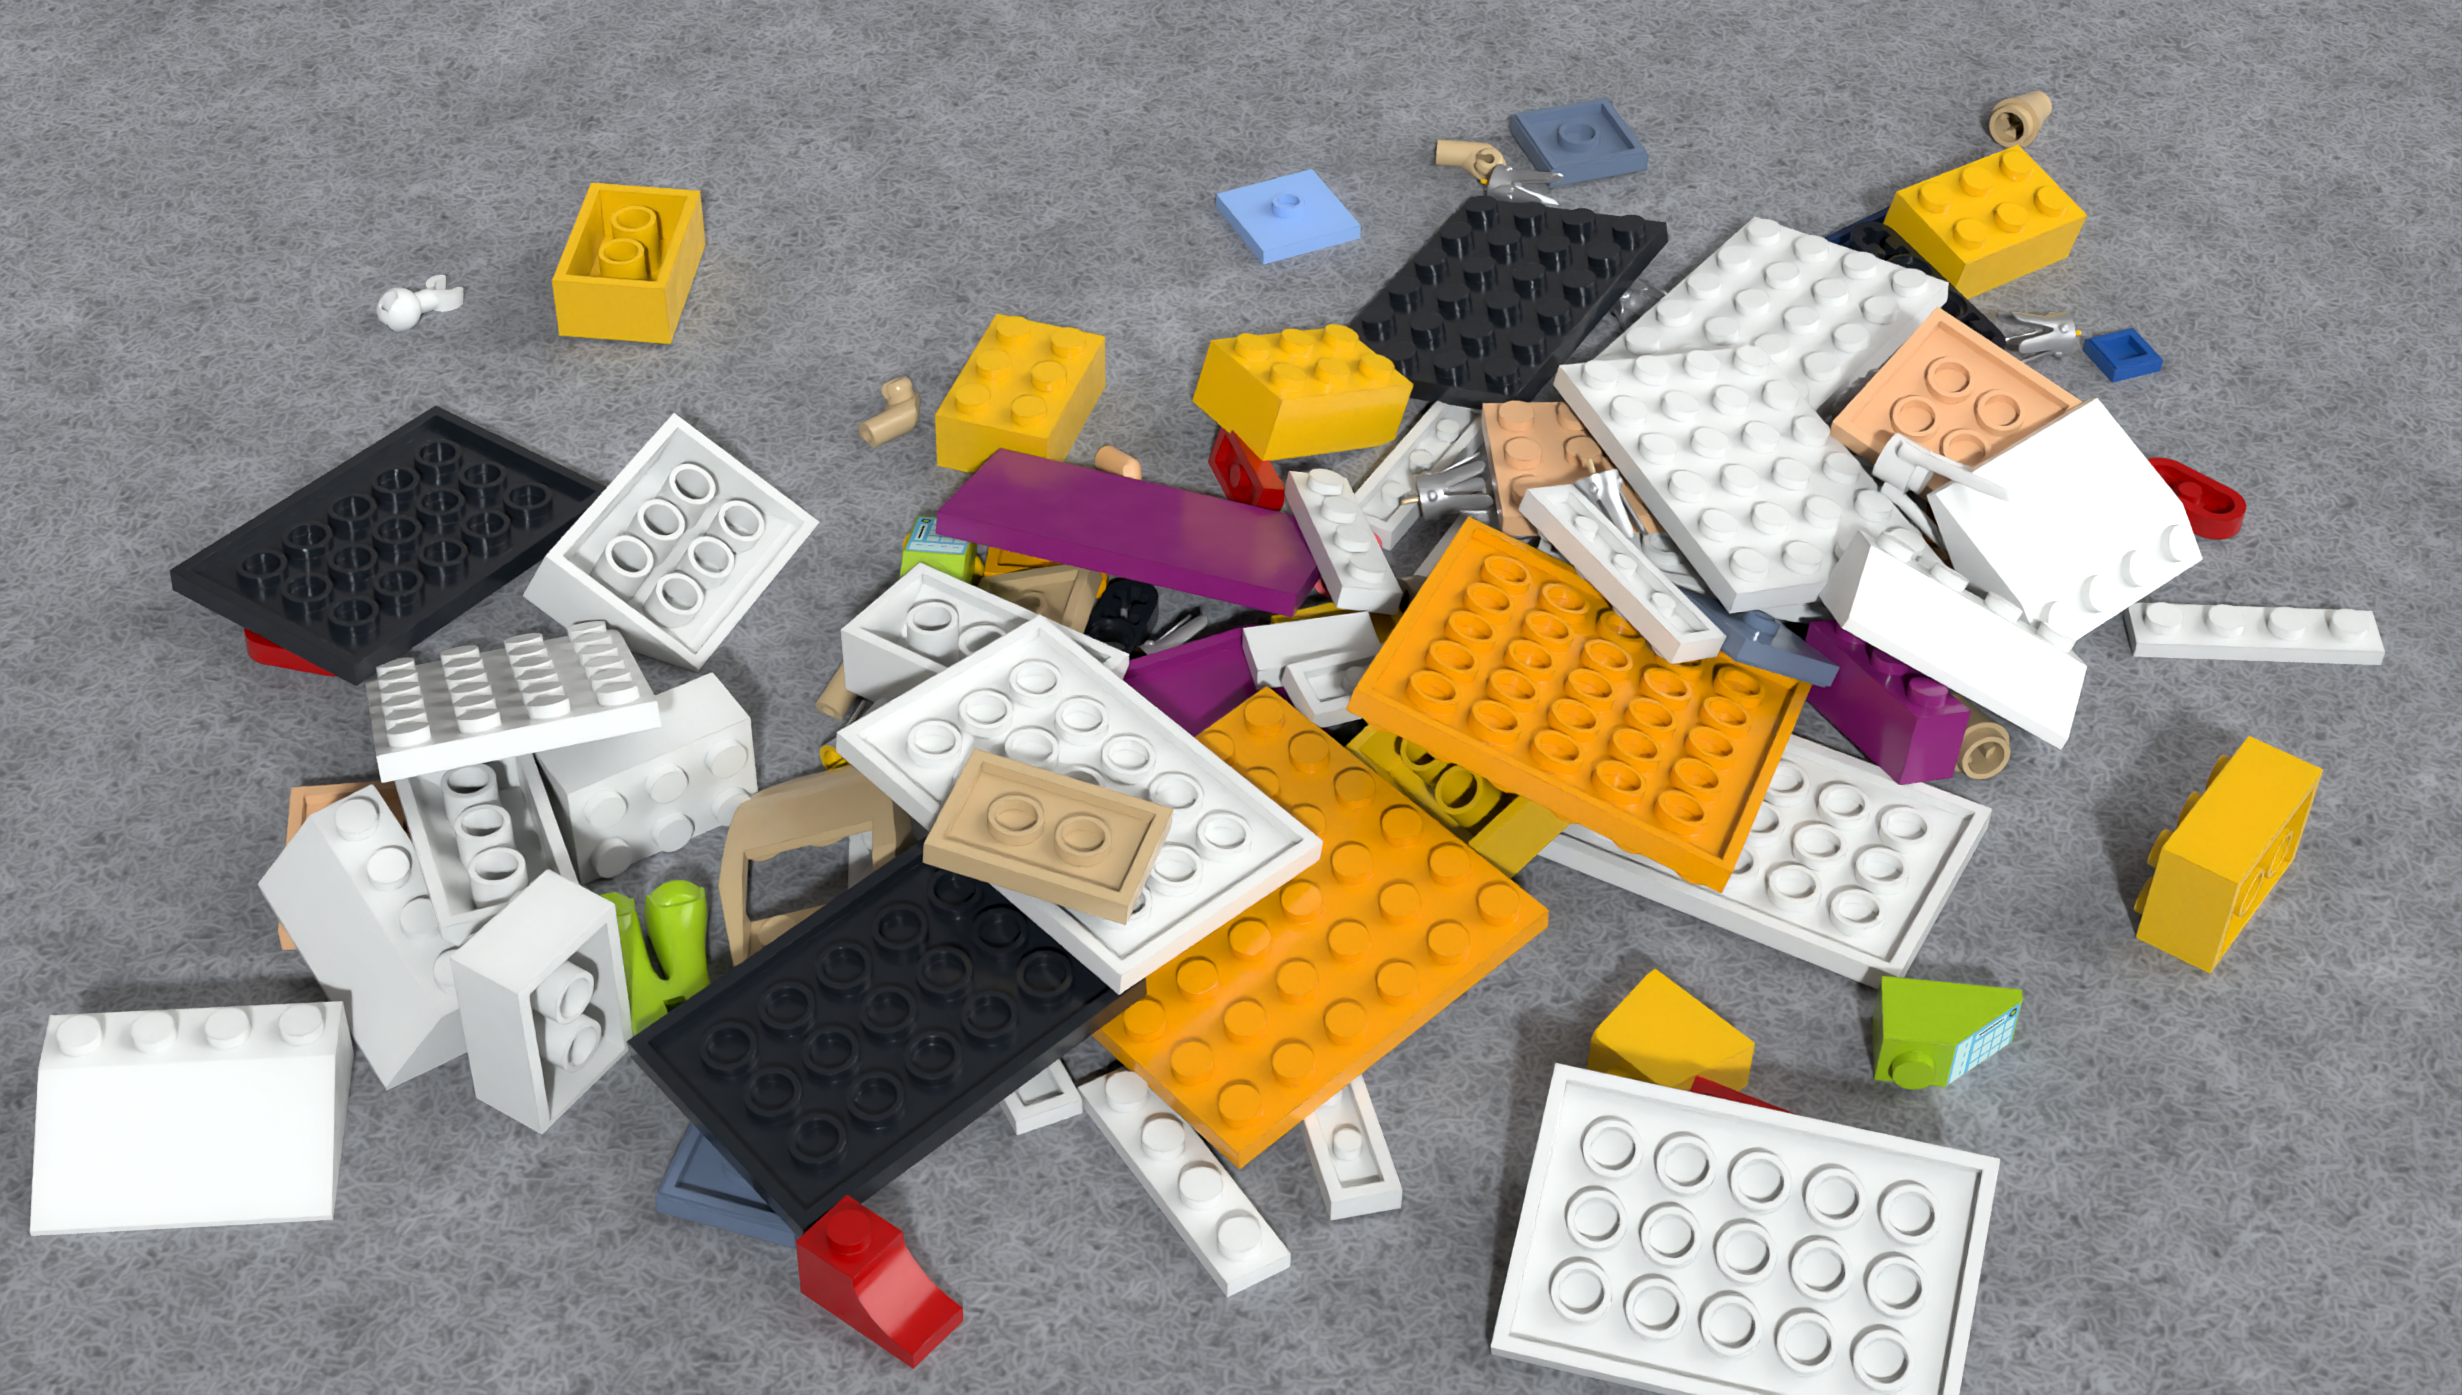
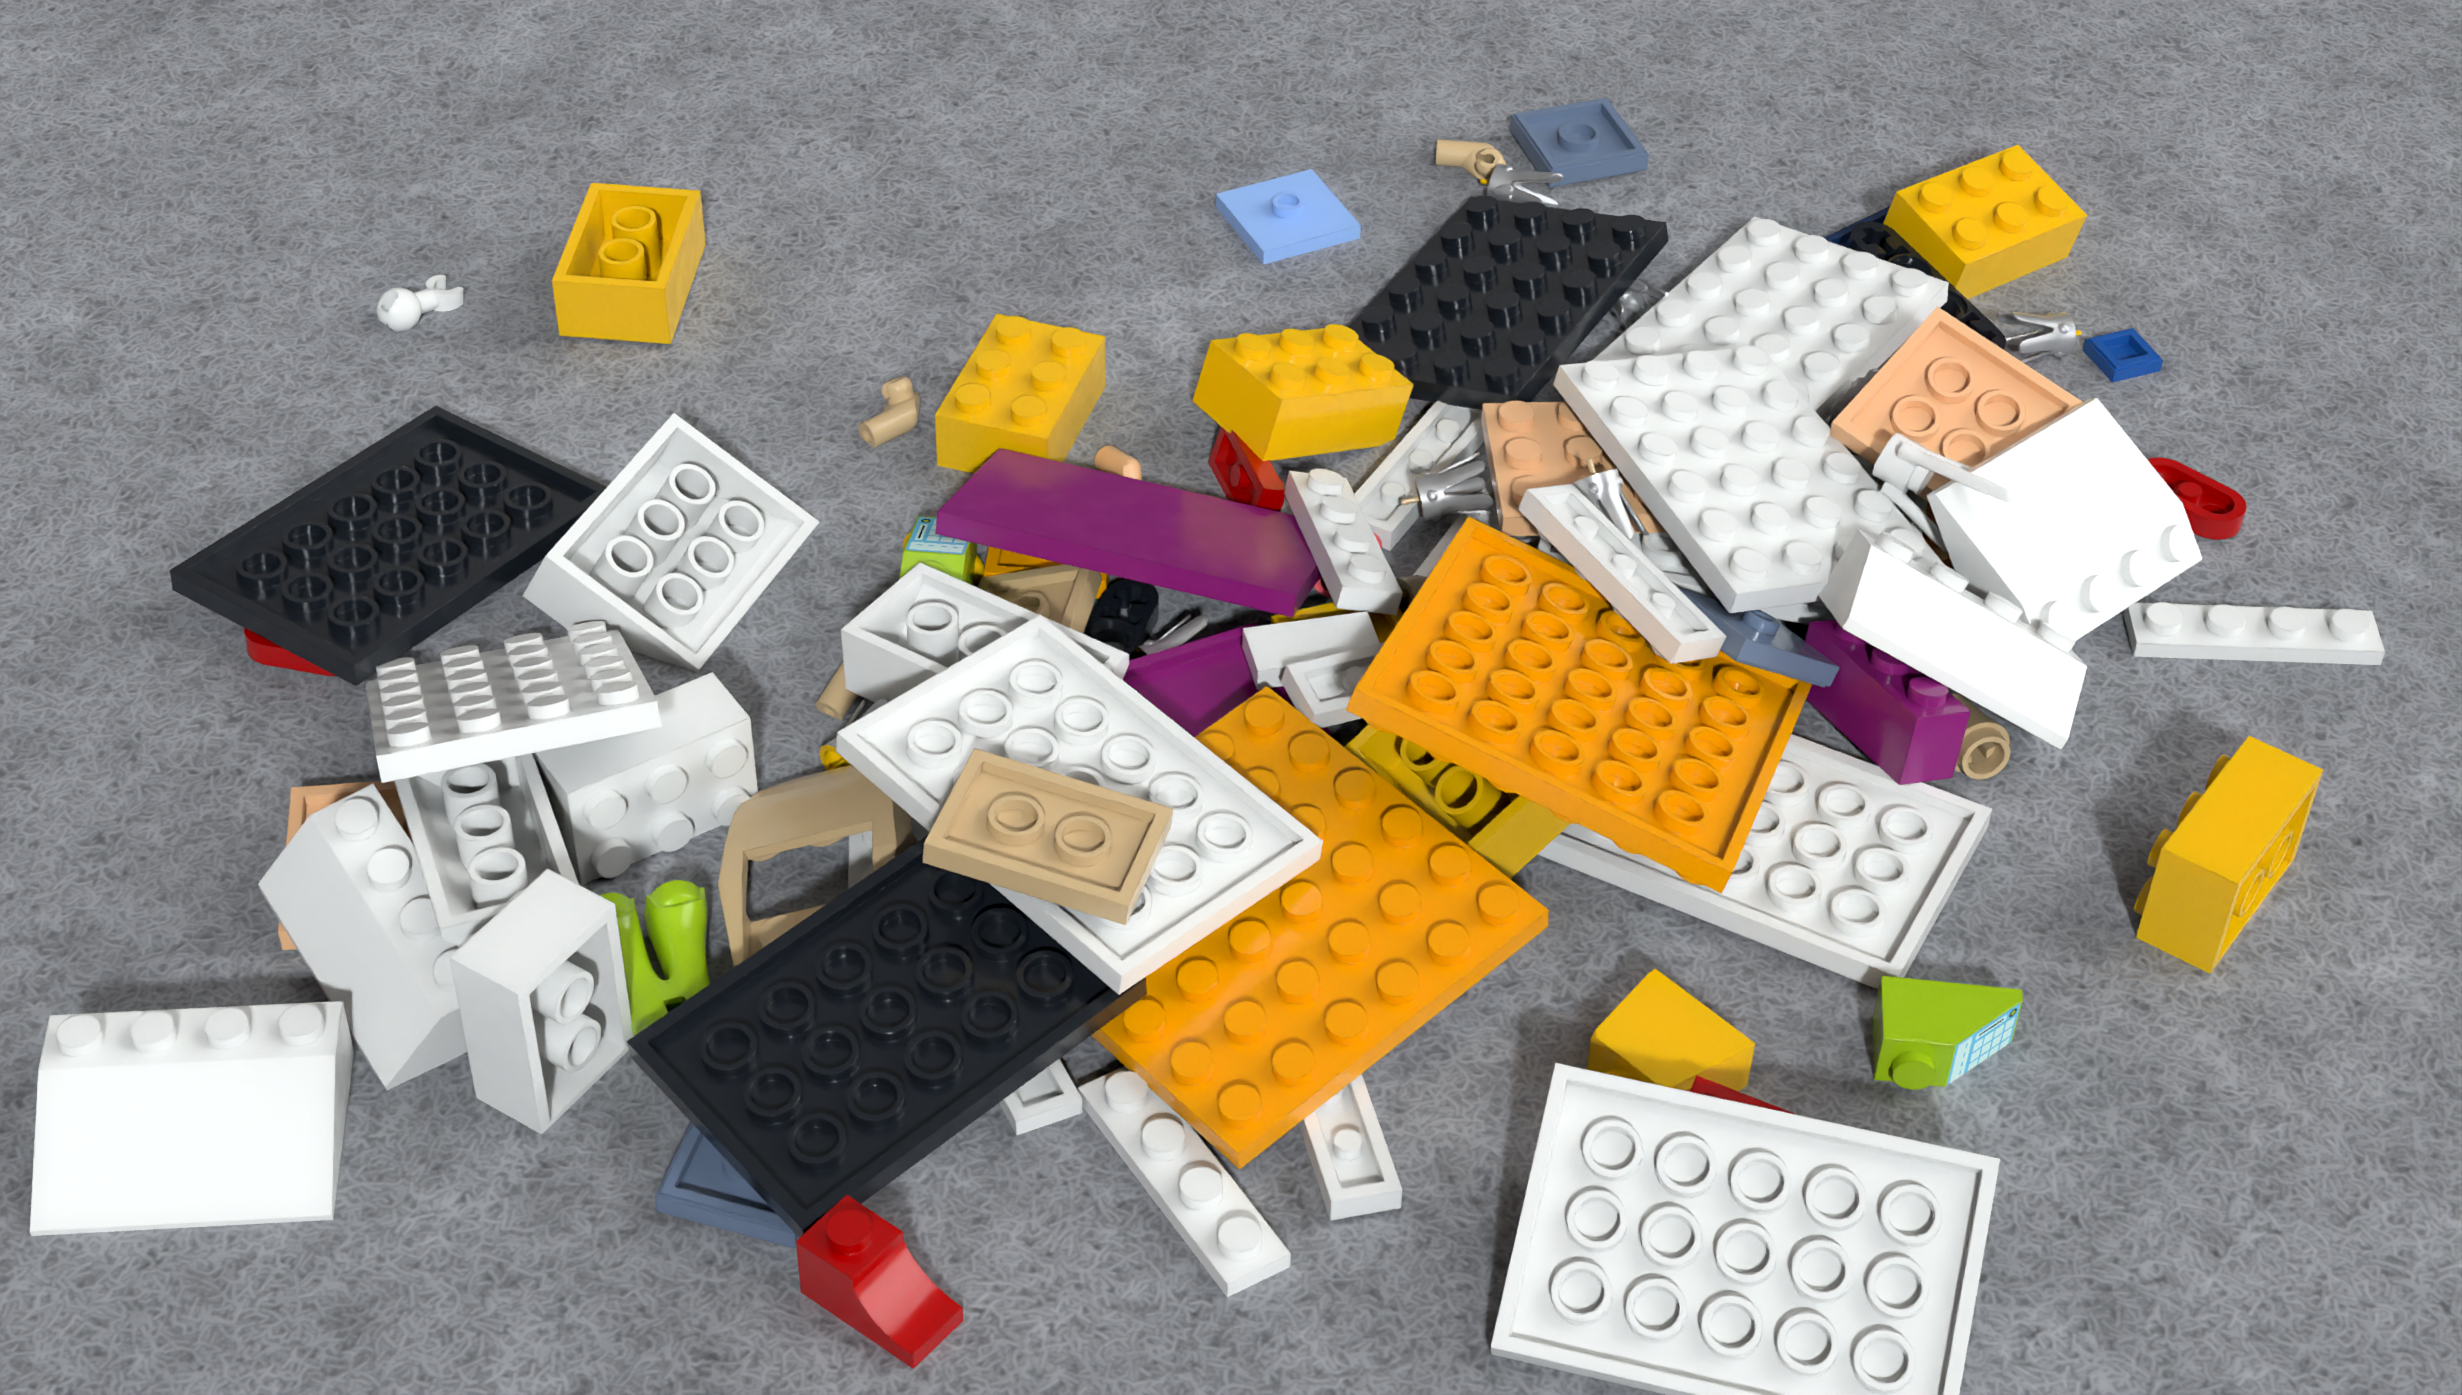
tan cone [1989,91,2052,147] -> none

